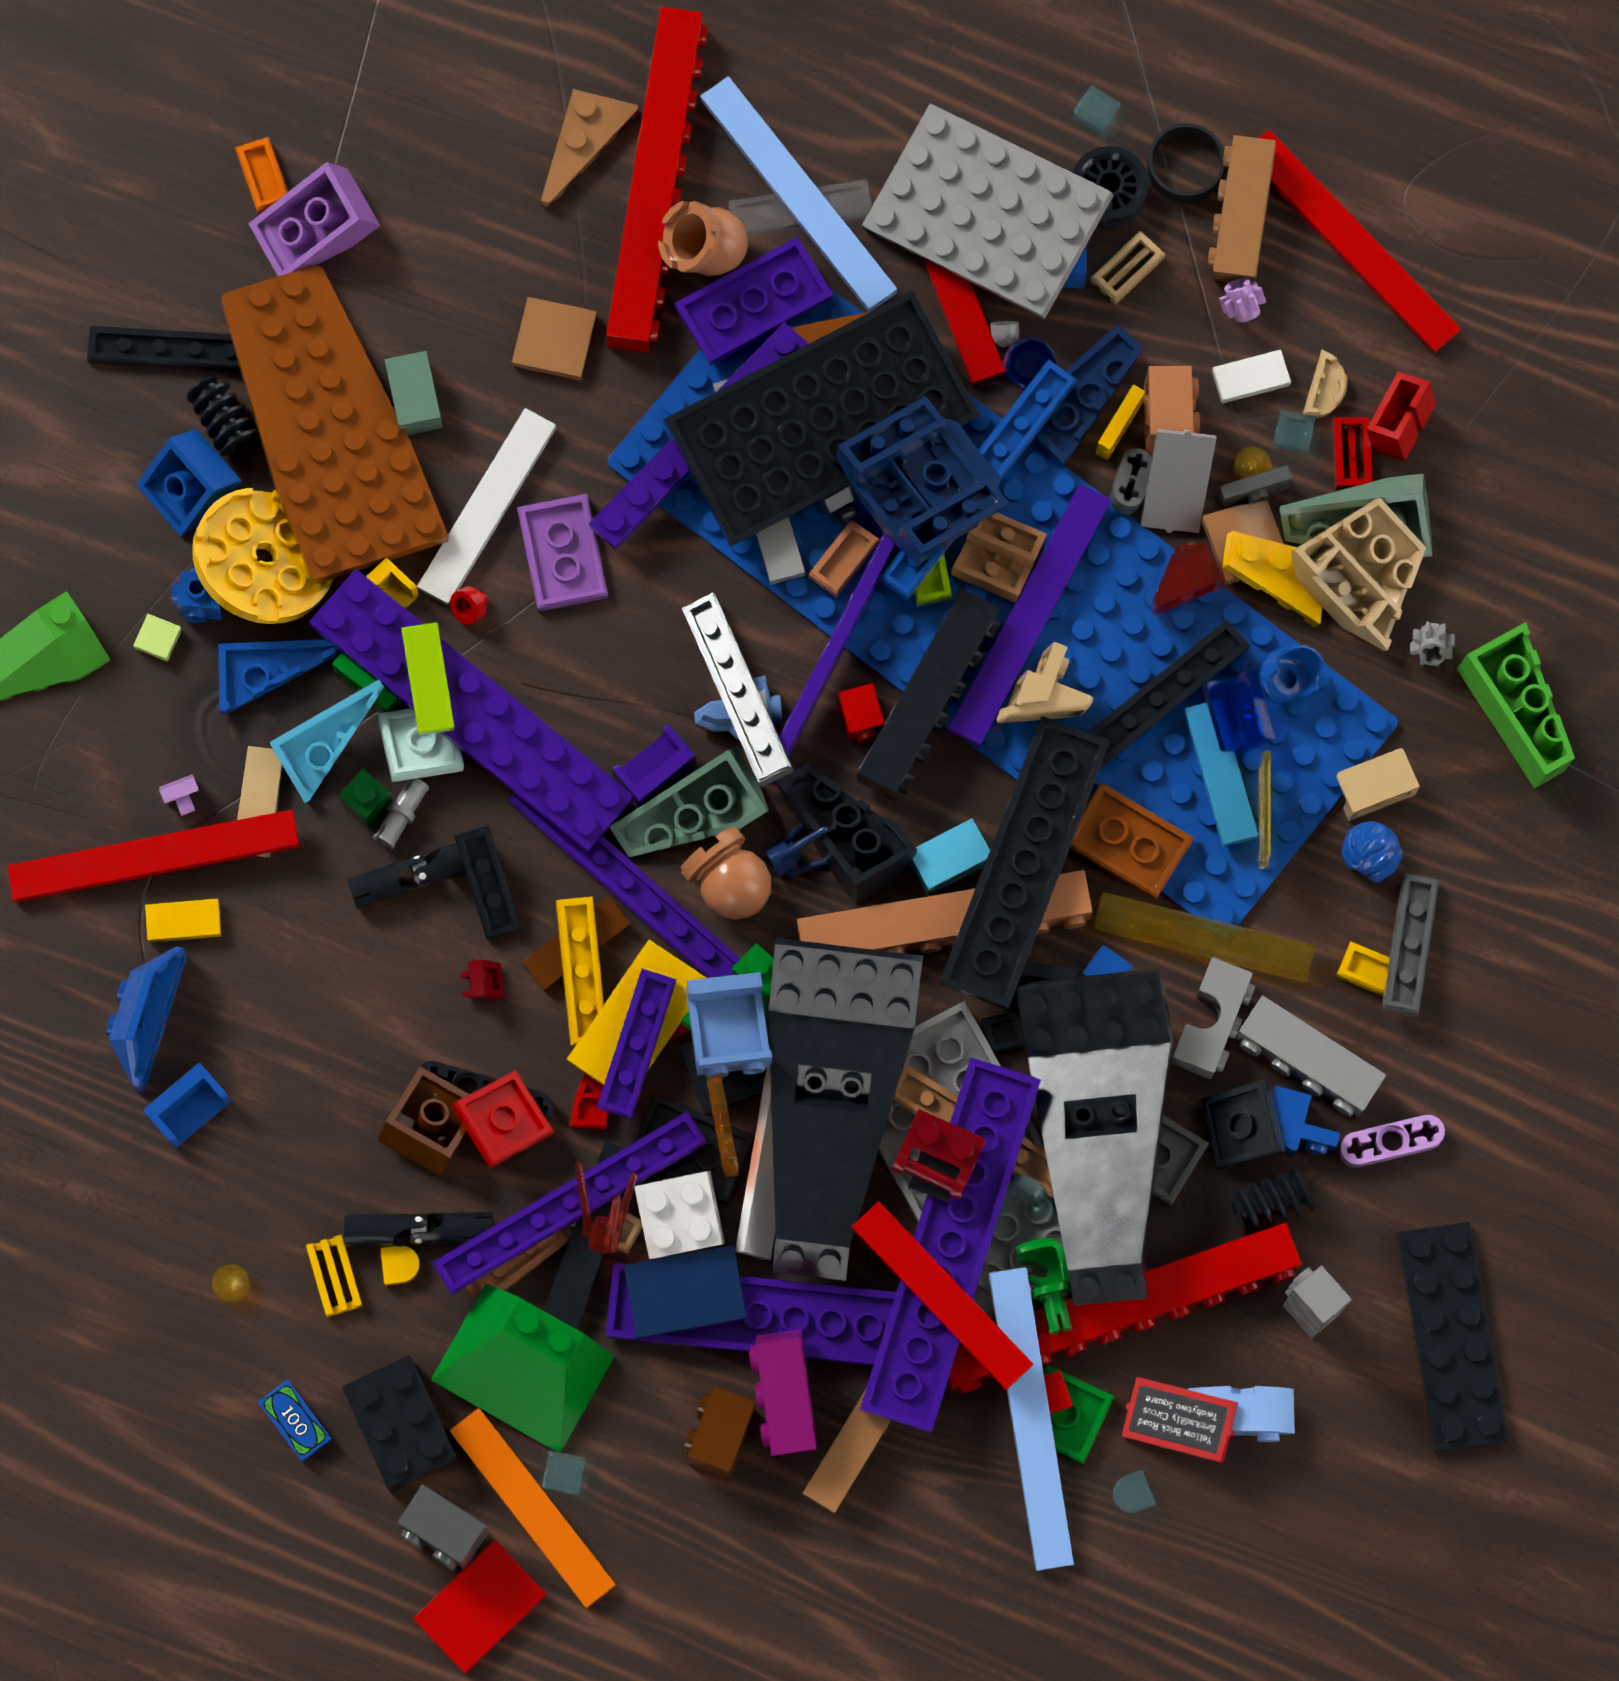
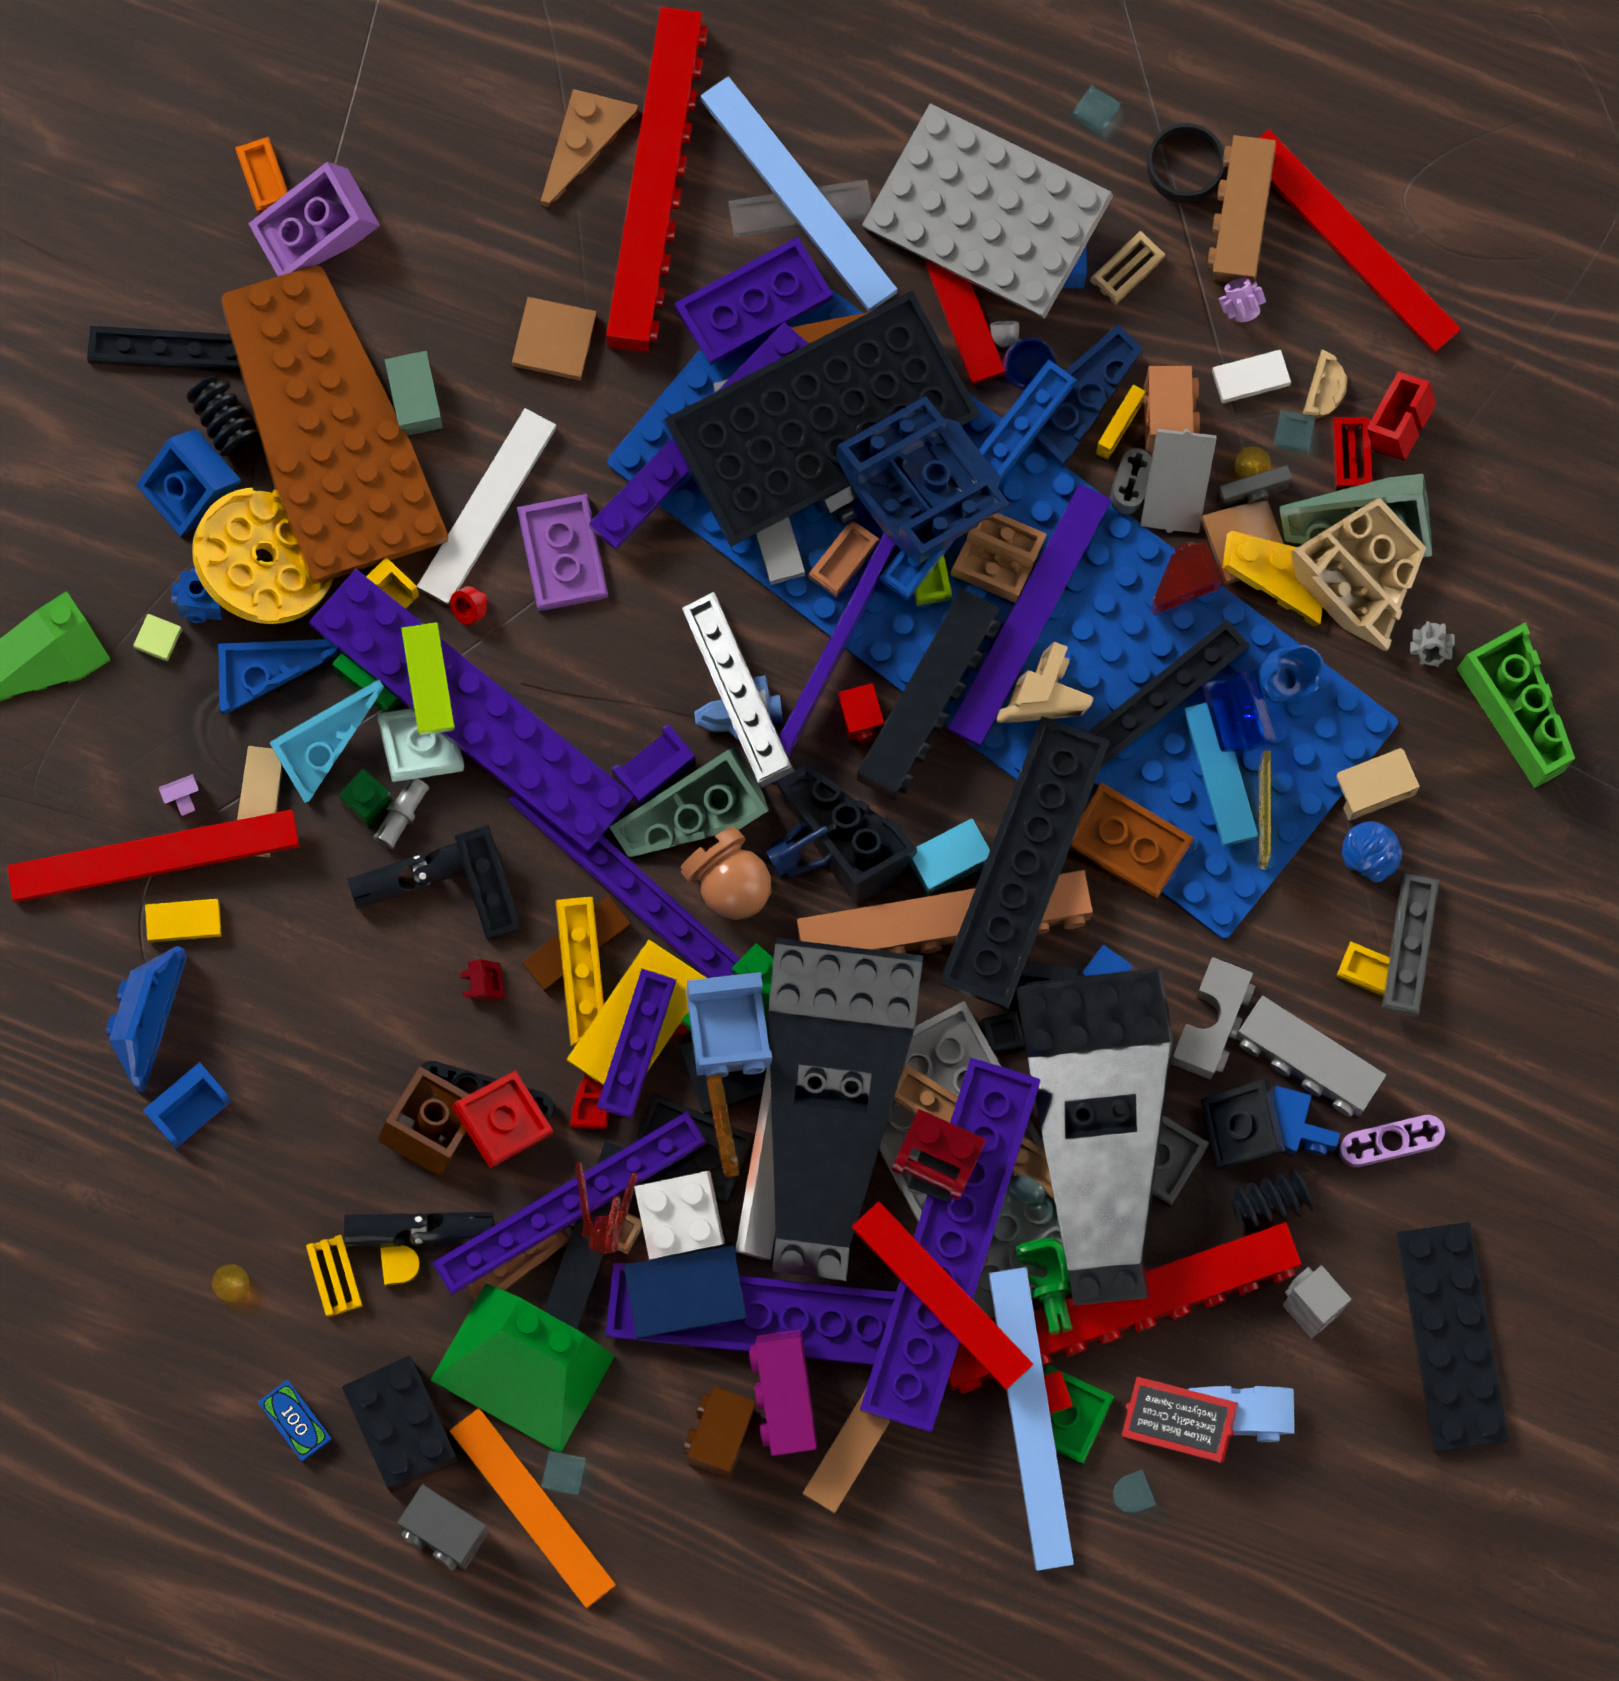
red tile [413,1540,547,1674] -> none
nougat tile [658,201,748,277] -> none
black wheel [1073,146,1149,229] -> none
clear yellow tile [1093,892,1315,983] -> none

